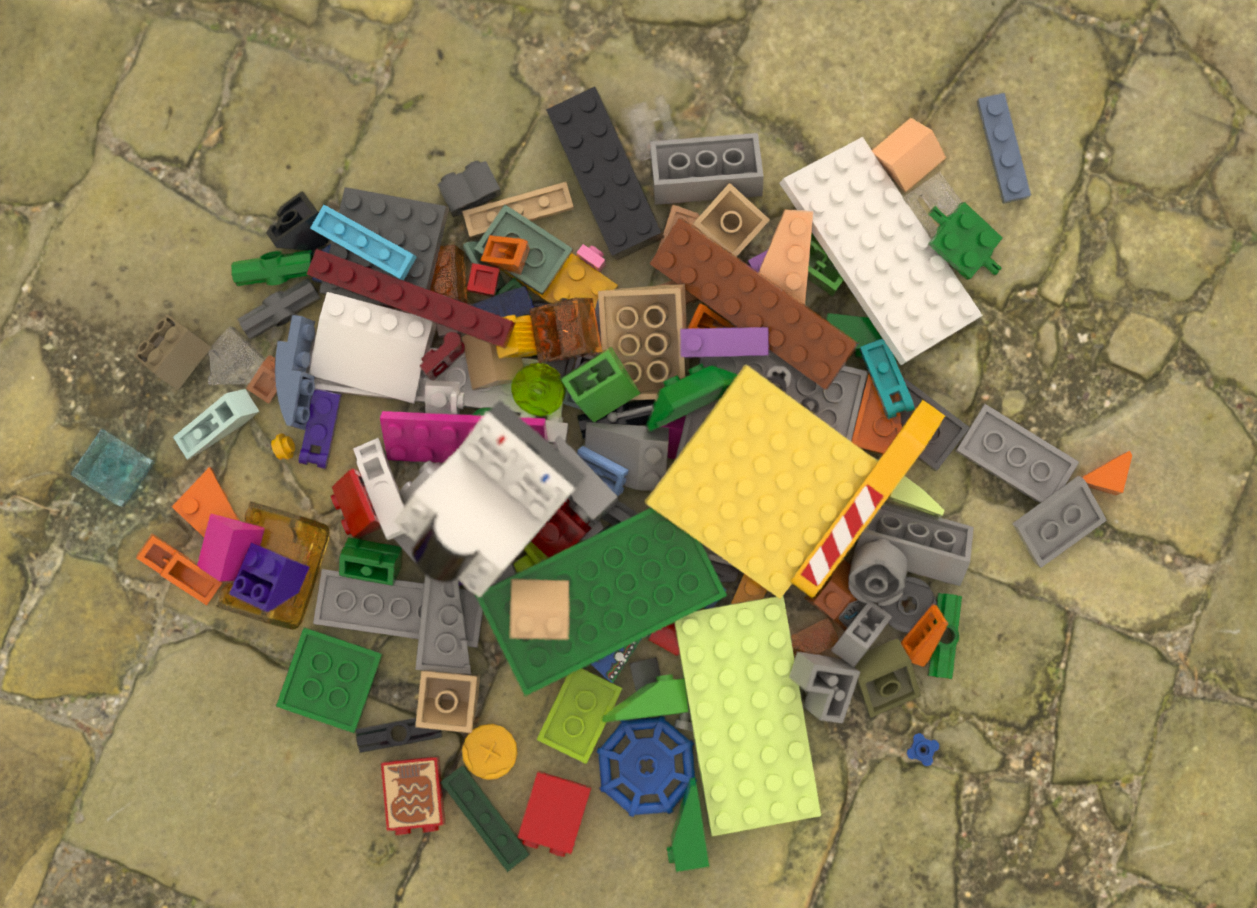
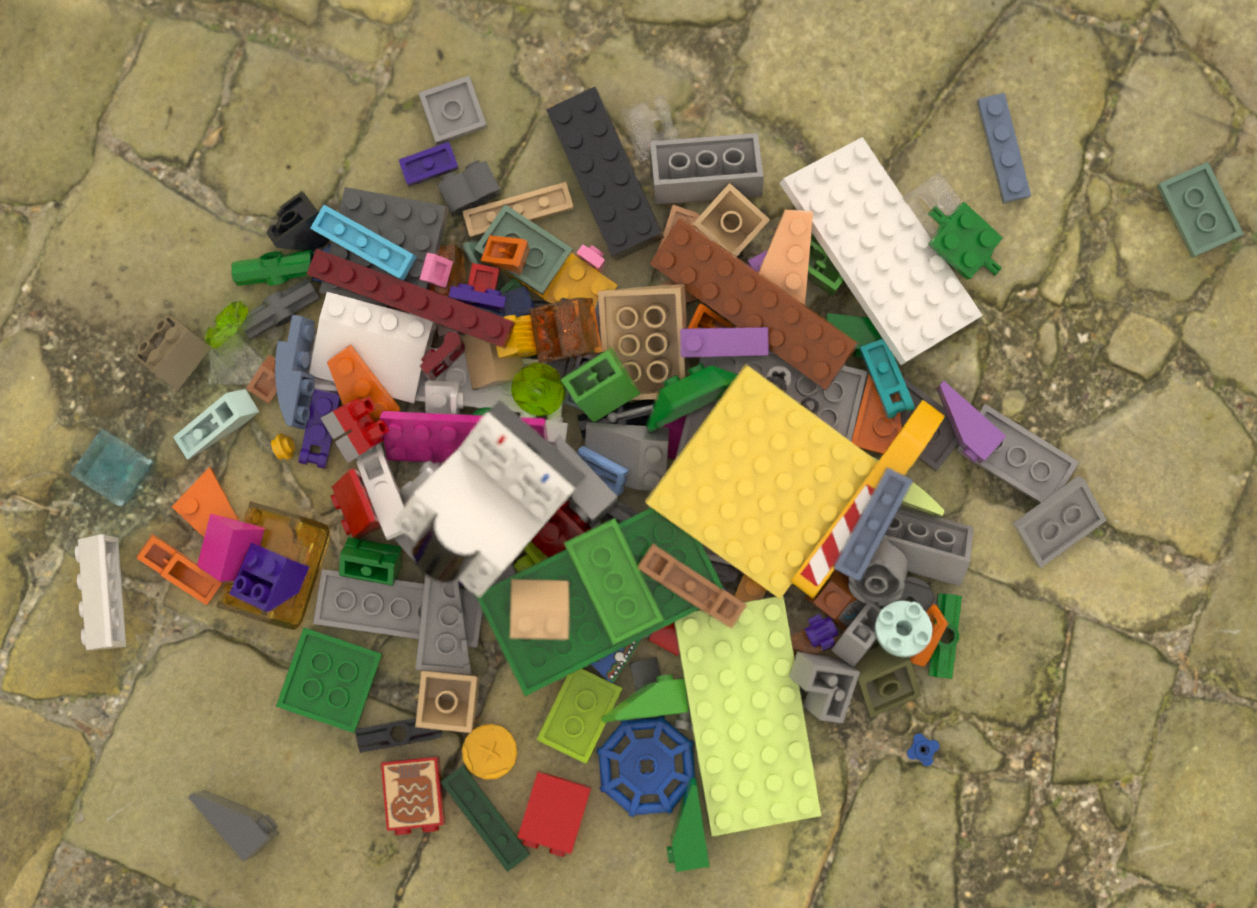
light nougat slope [872,118,946,193] -> none
orange slope [1082,451,1133,495] -> none
none -> white slope [75,534,126,650]
none -> dark grey slope [188,790,280,862]
none -> clear neon green plate [204,301,249,349]
none -> red hips [321,397,389,463]
none -> orange wing [327,344,401,423]
none -> dark purple plate [398,142,459,187]
none -> light grey plate [419,76,487,145]
none -> bright pink plate [420,253,453,288]
none -> dark purple plate [449,284,507,312]
none -> bright green tile [564,518,664,645]
none -> medium nougat slope [637,544,747,629]
none -> dark purple gear [804,614,839,651]
none -> sand blue plate [833,467,913,581]
none -> light aqua plate [875,601,932,657]
none -> medium lavender slope [936,381,1006,463]
none -> sand green plate [1157,162,1244,258]

